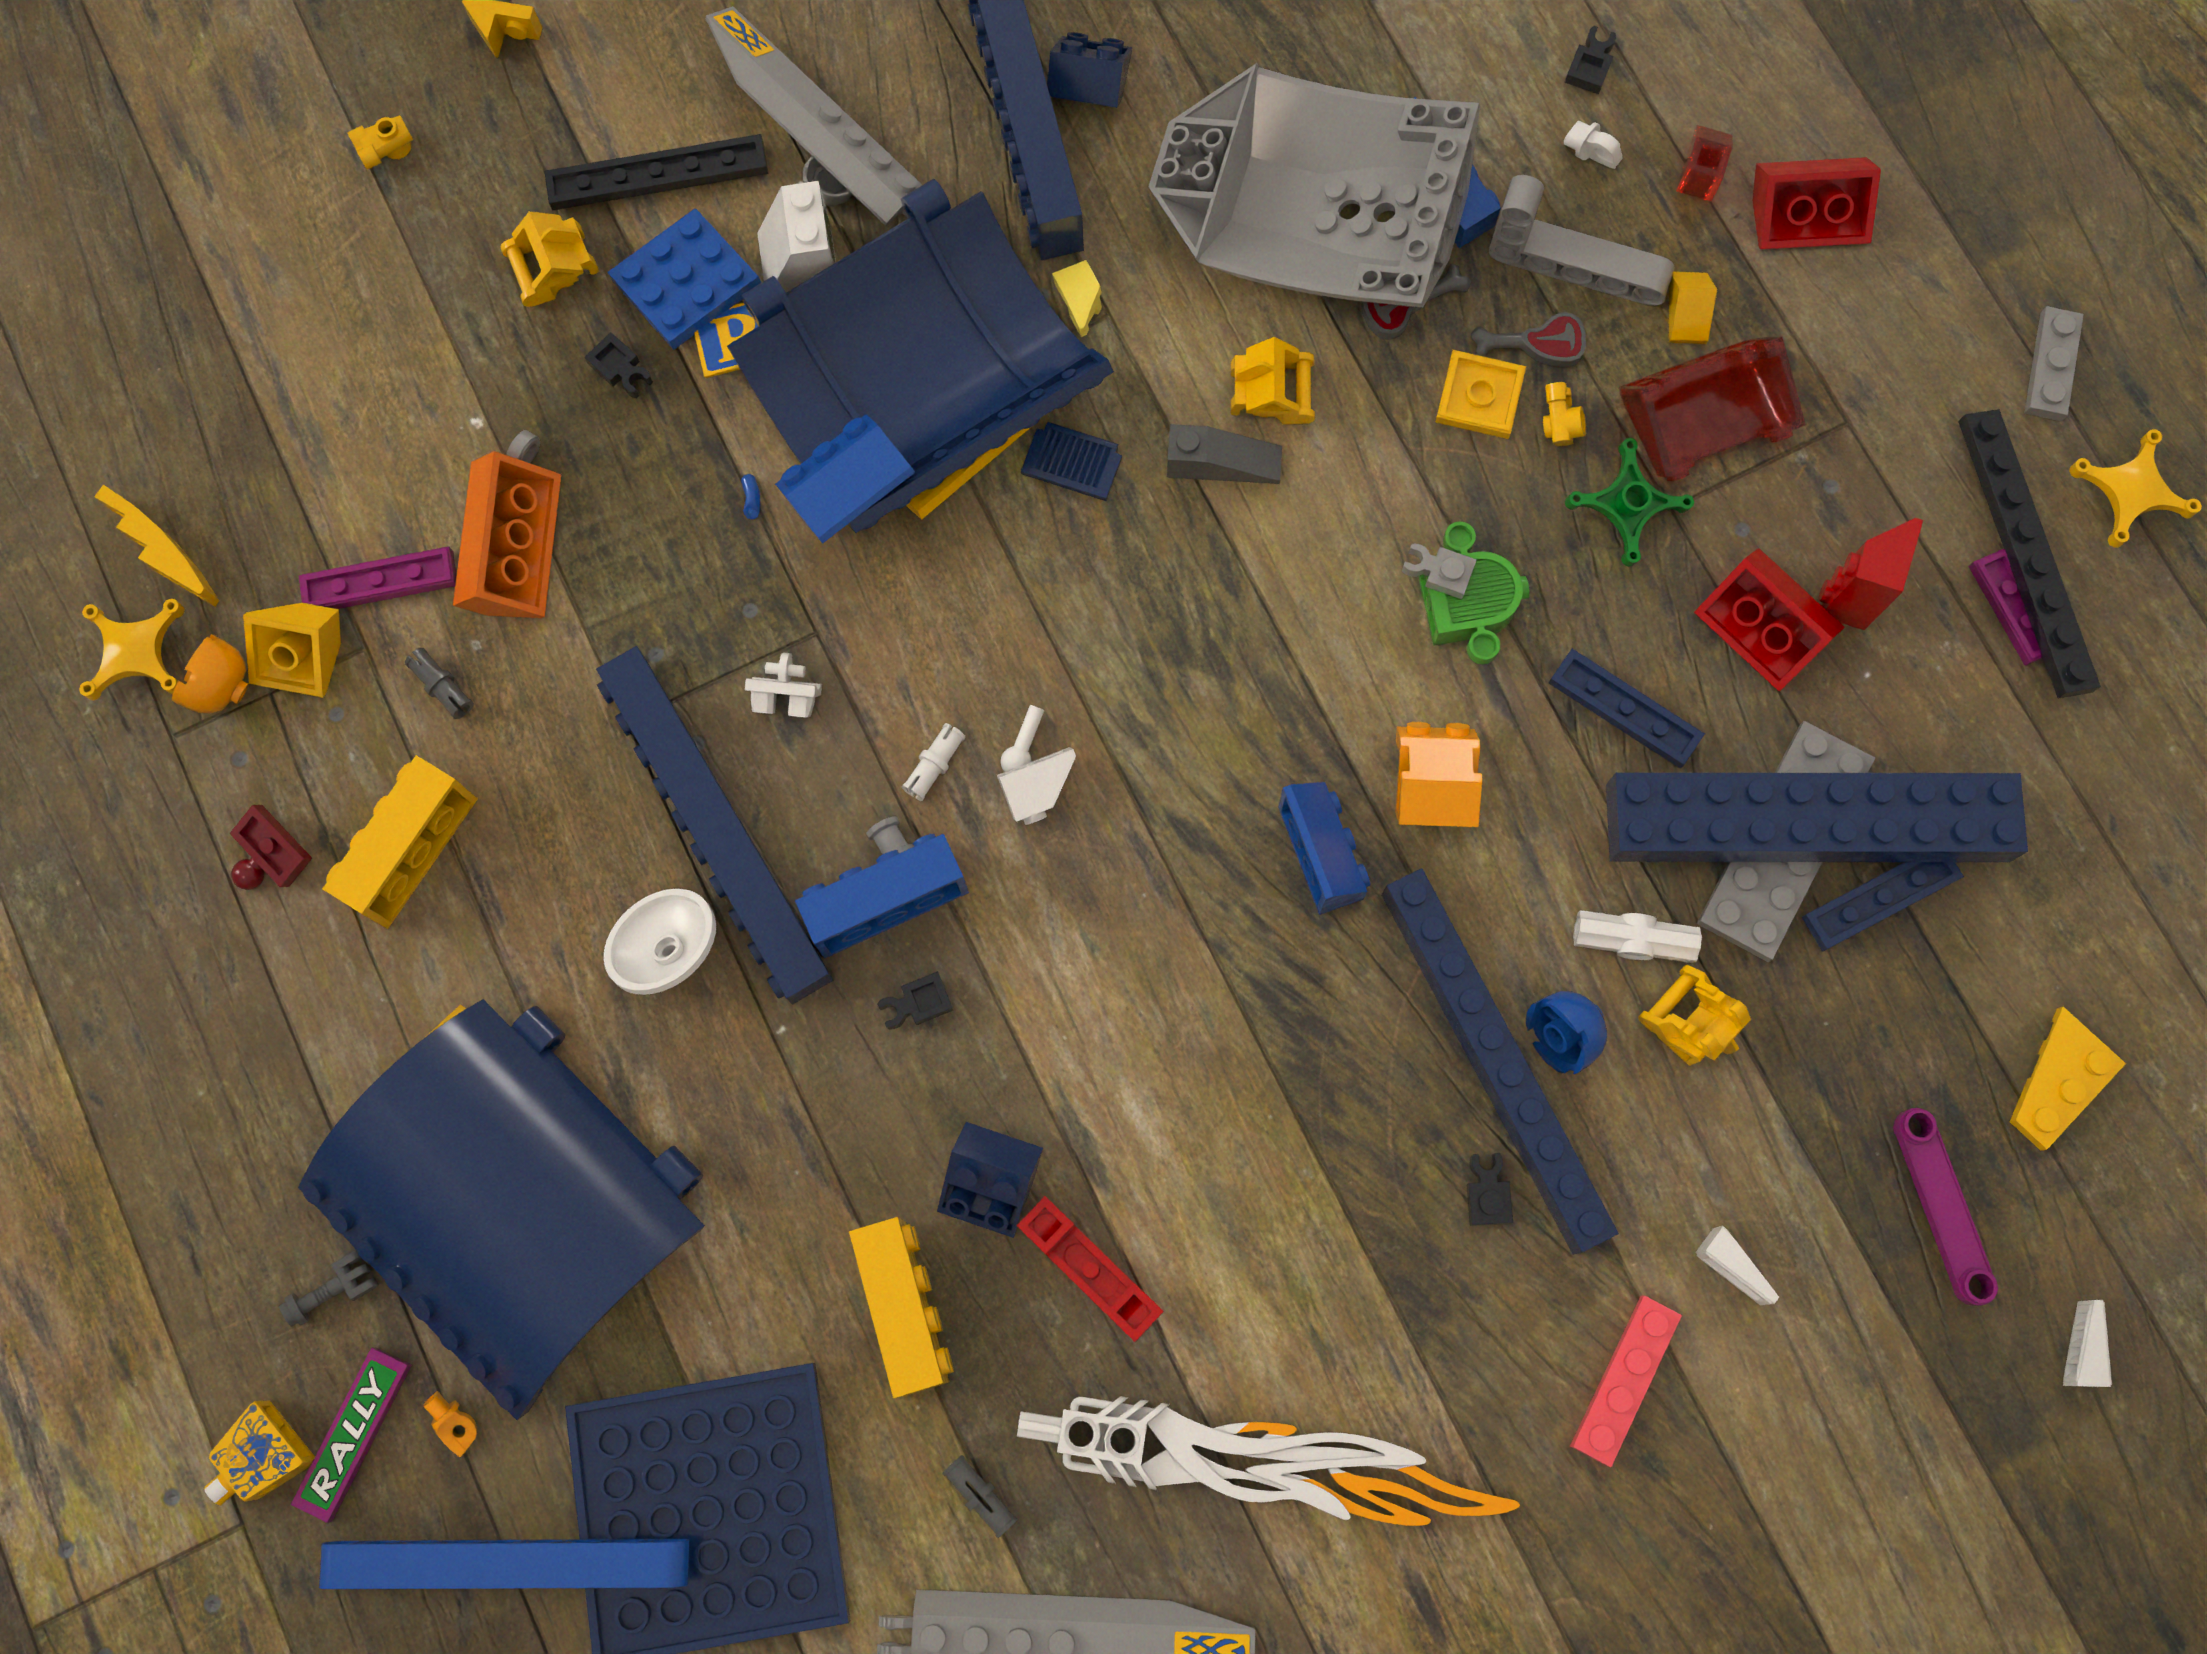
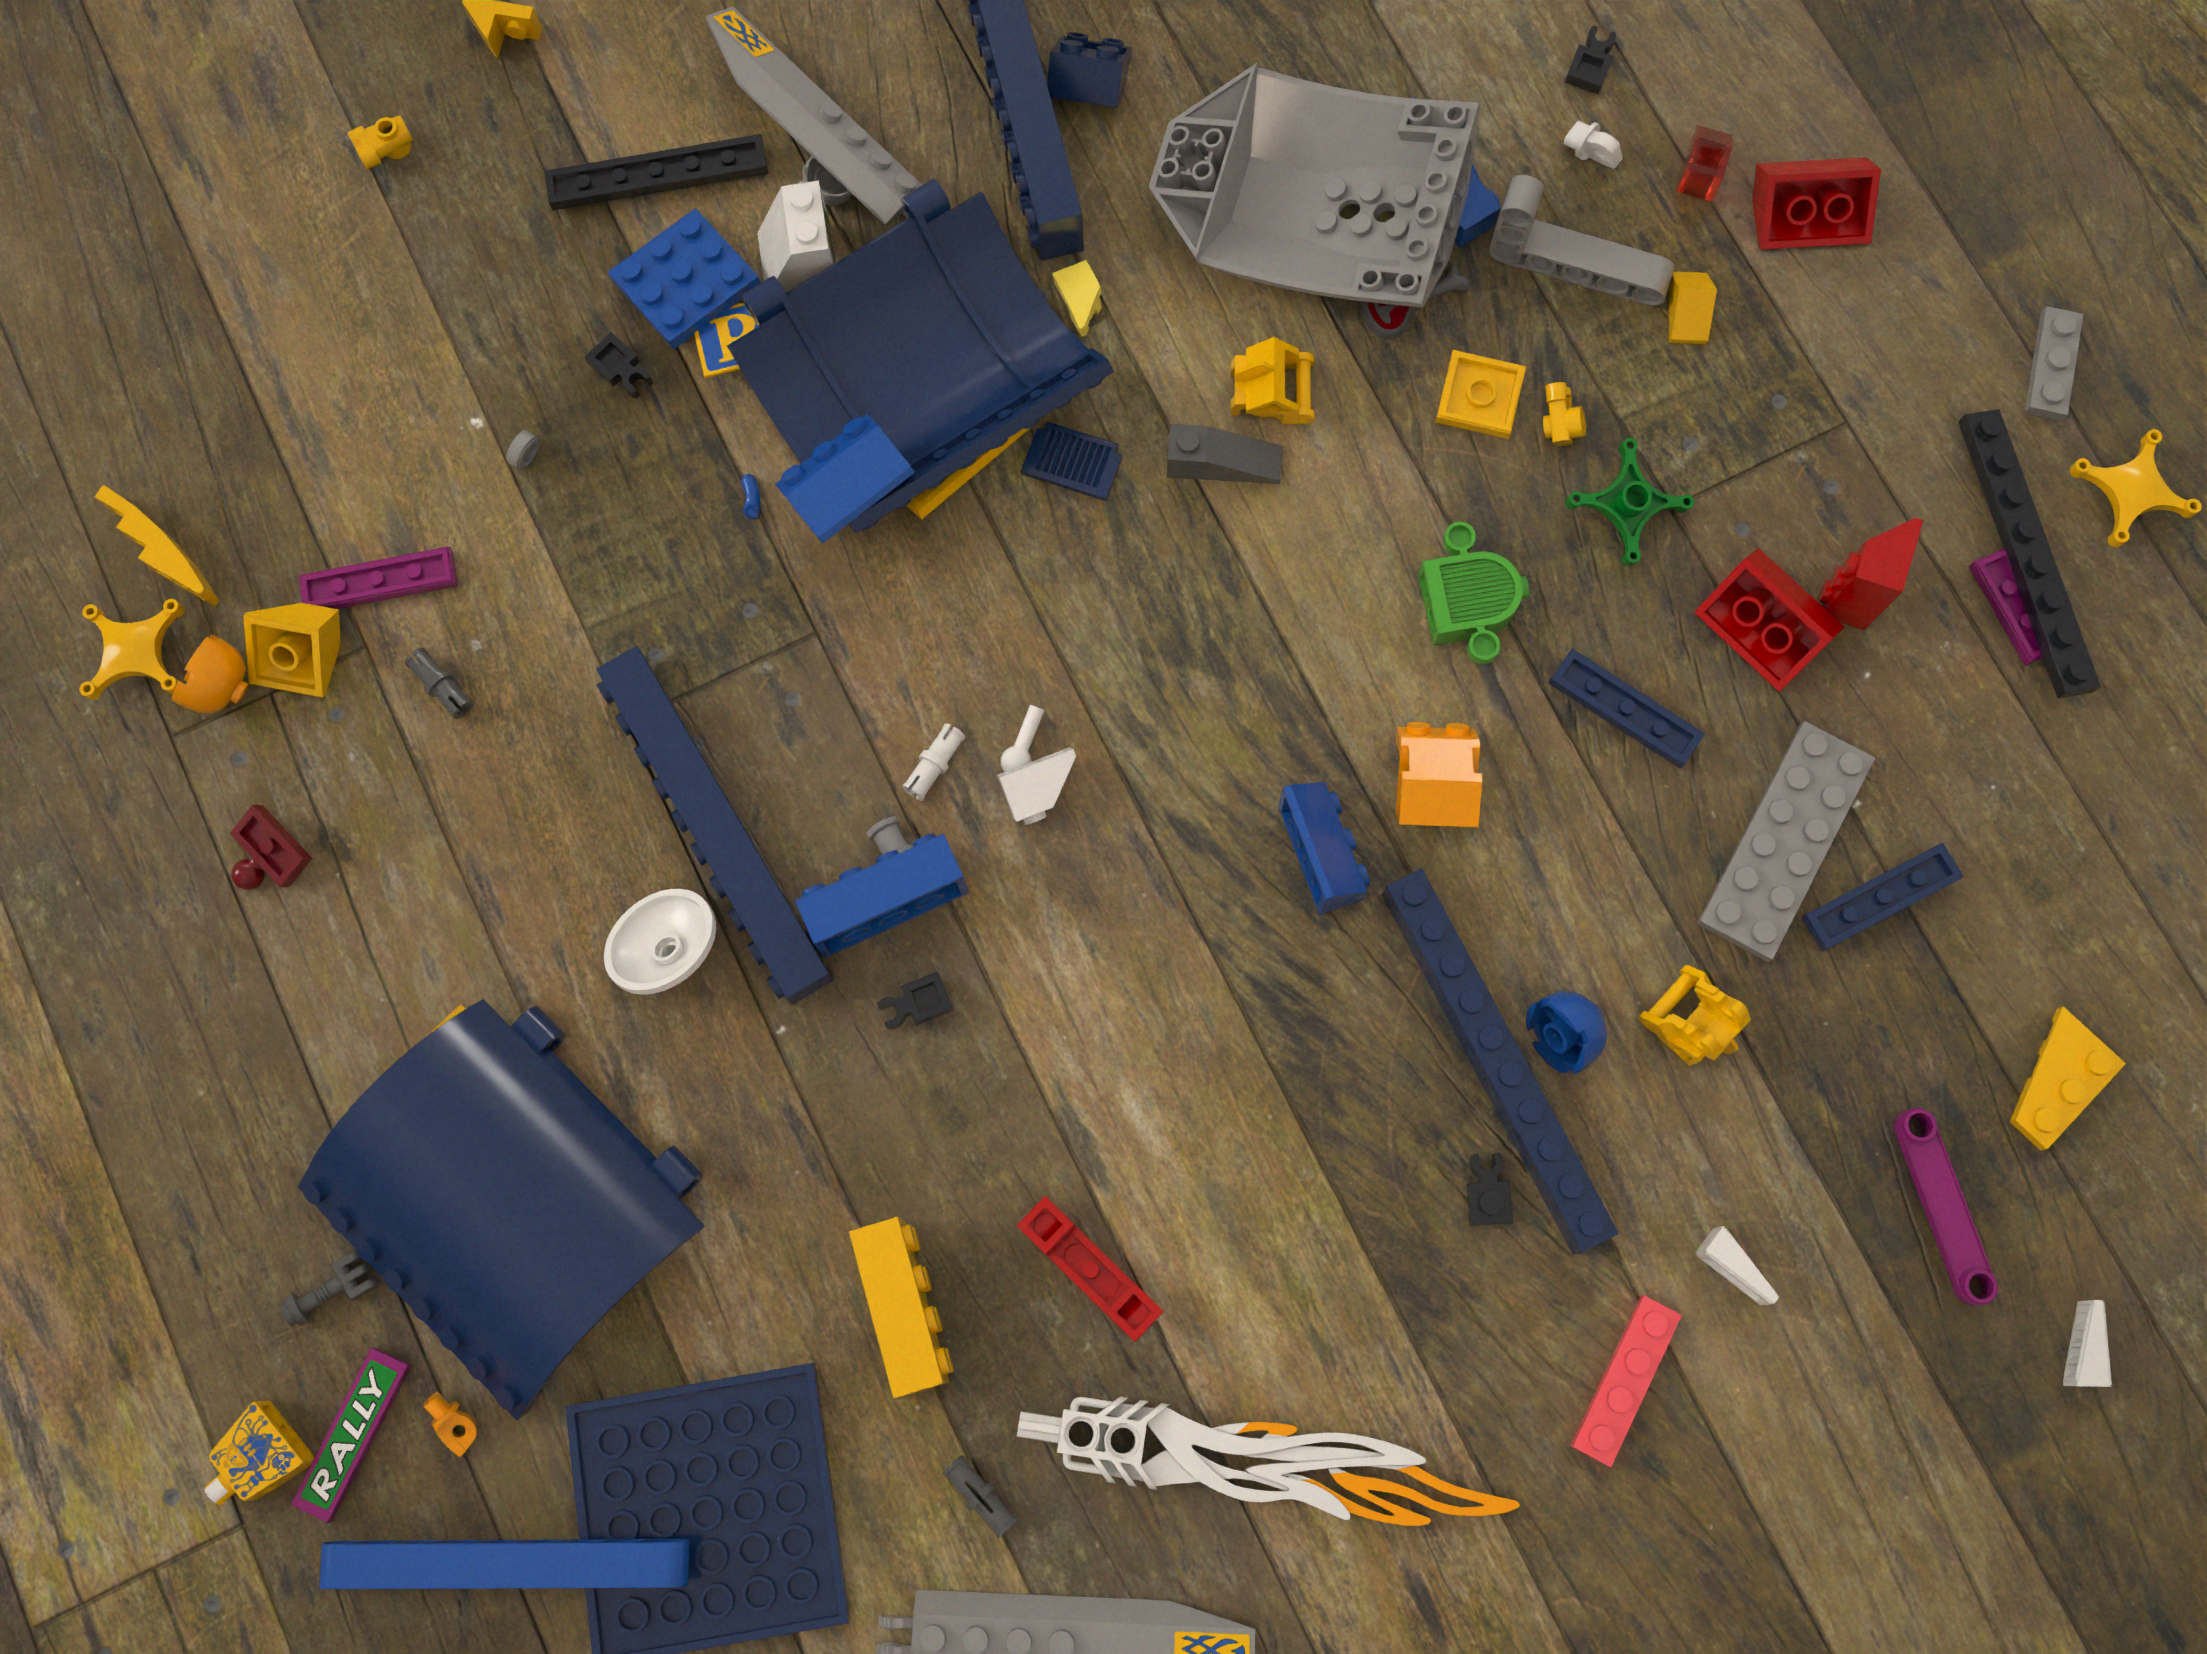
yellow brick [322,755,478,929] -> none
orange slope [453,451,561,618] -> none
yellow piece [500,211,599,307] -> none
white hips [745,652,822,717] -> none
dark blue slope [937,1122,1043,1238] -> none
light grey plate [1402,543,1477,599] -> none
dark grey piece [1471,312,1586,368] -> none
white piece [1573,910,1702,963] -> none
dark blue brick [1606,772,2028,862] -> none
clear red windscreen [1618,337,1806,481] -> none

